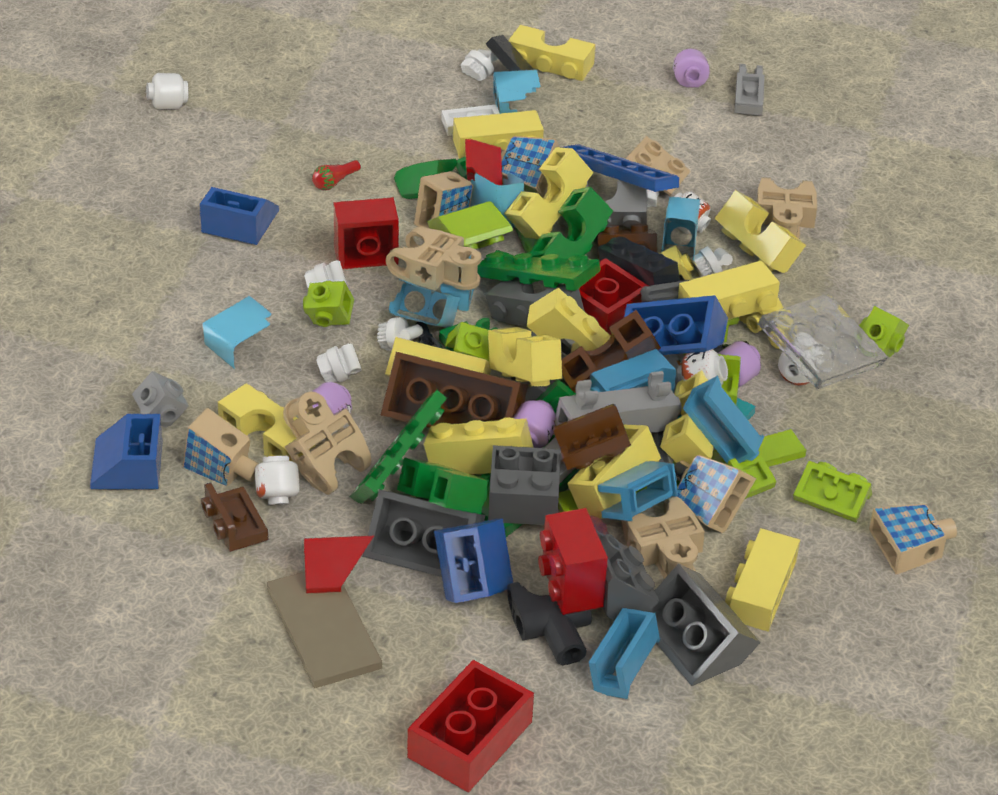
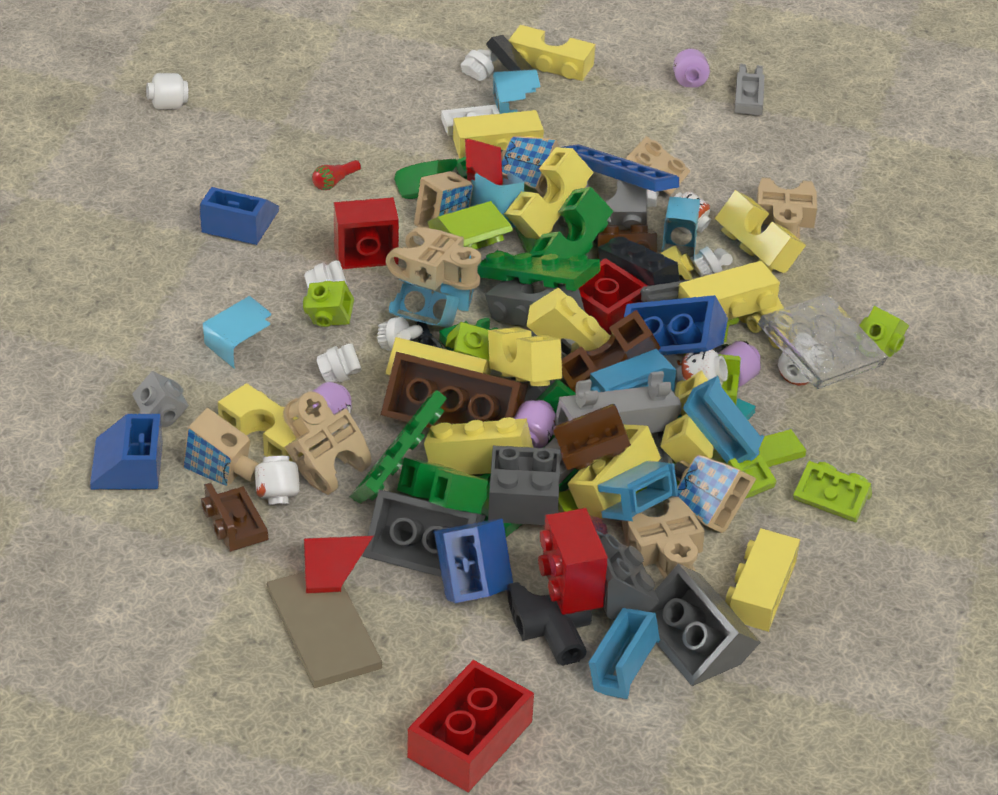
tan torso [869,504,957,574] -> none

